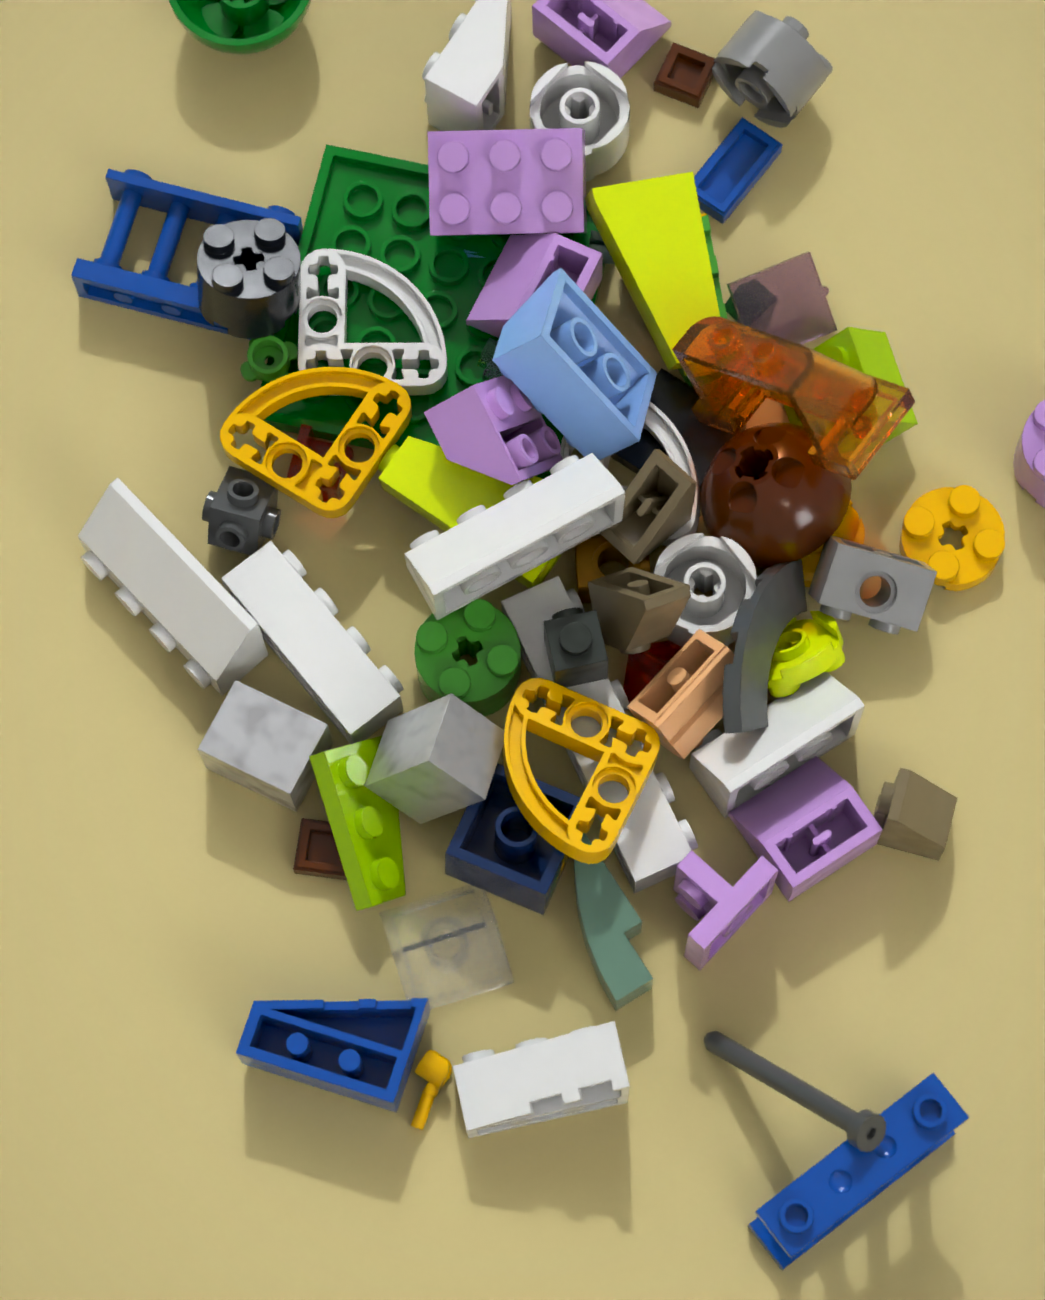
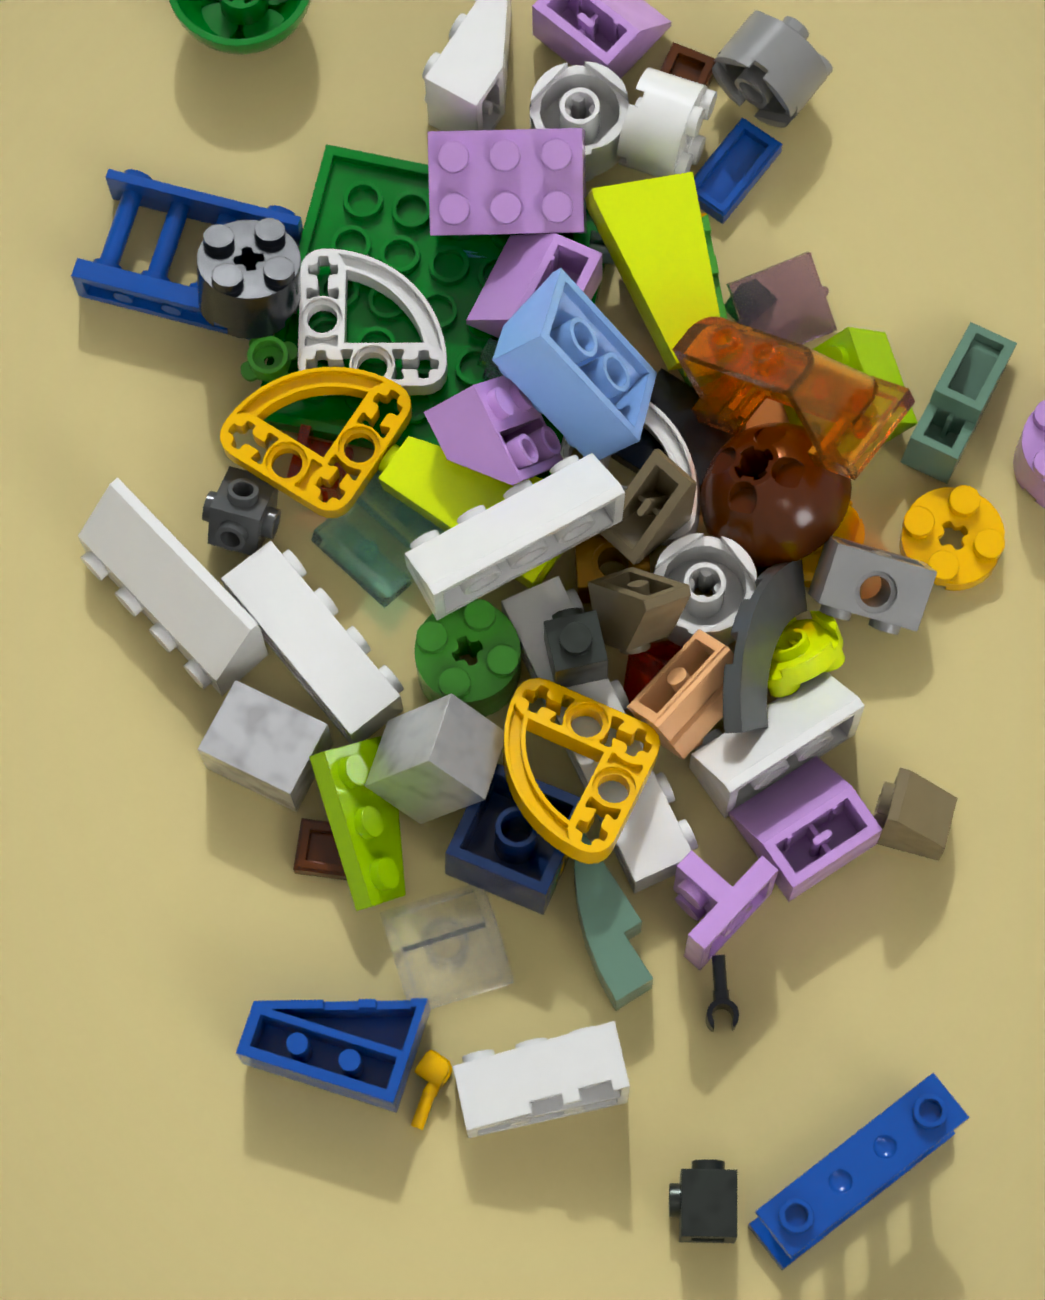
dark grey bar [704,1031,886,1152] -> none
none -> clear light blue slope [311,470,445,608]
none -> white brick [617,67,717,177]
none -> pearl dark grey brick [669,1159,737,1243]
none -> black hand [705,954,739,1032]
none -> sand green slope [901,322,1017,484]

